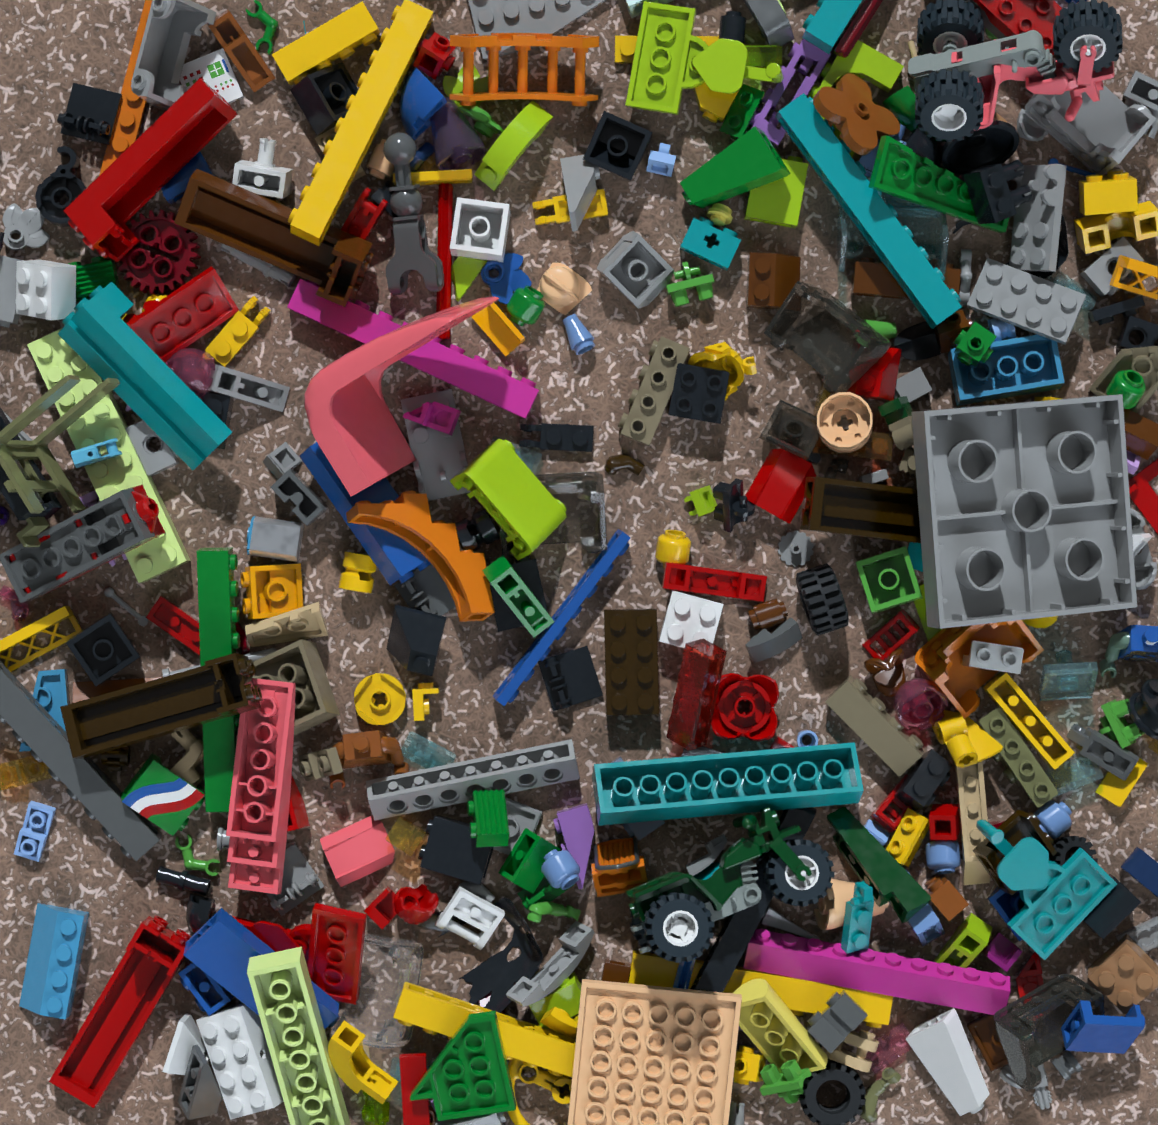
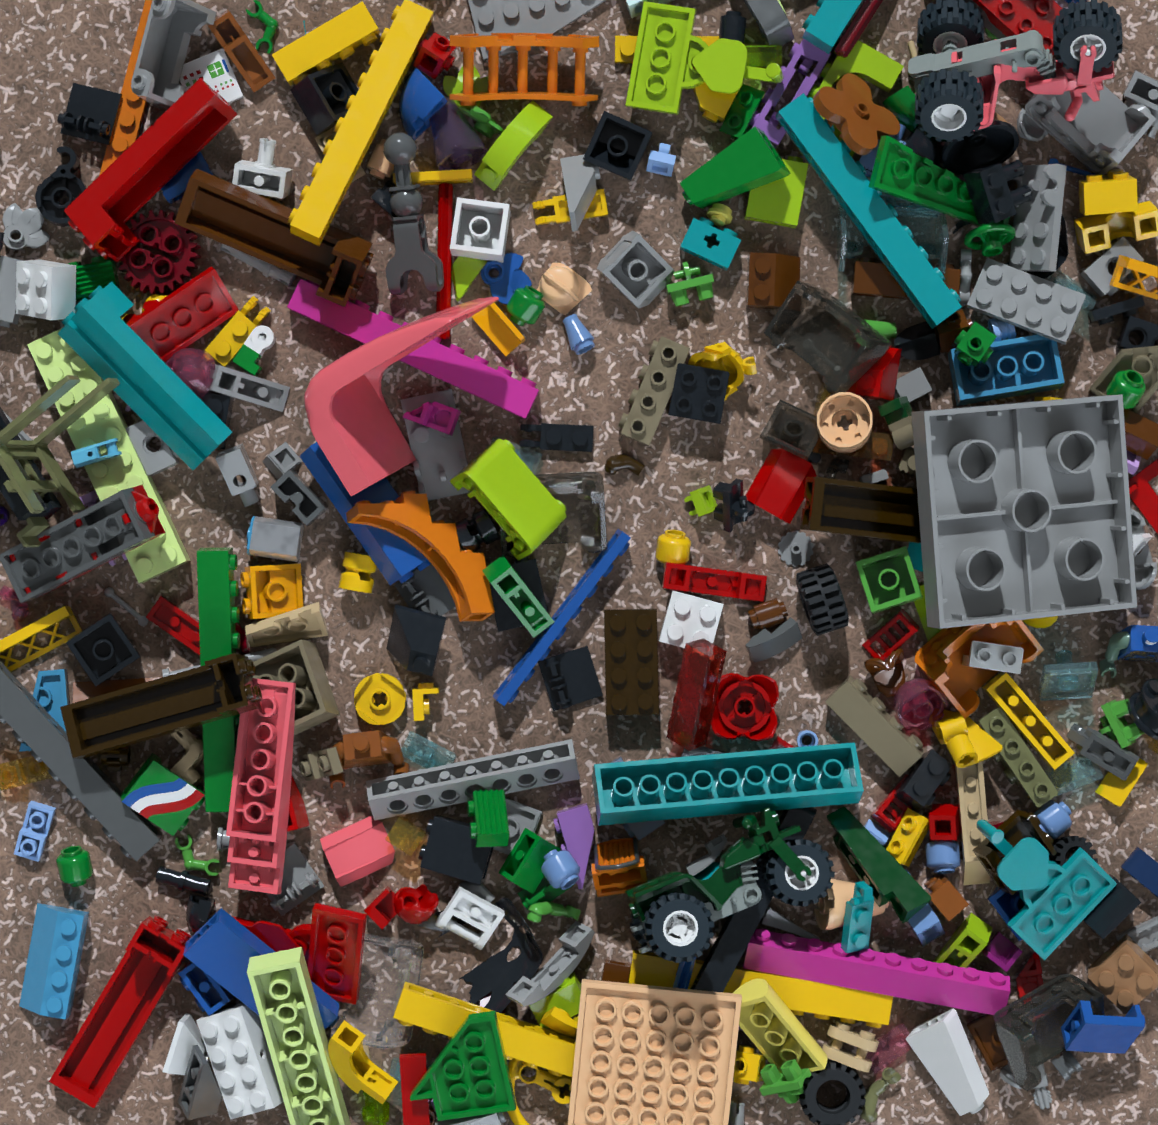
red hinge [341,187,389,241] -> none
dark blue arm [410,142,435,172] -> none
dark grey brick [807,990,868,1054] -> none
none -> green head [56,846,93,887]
none -> light grey torso [215,443,259,507]
none -> leg [233,325,275,377]
none -> green piece [963,223,1016,257]

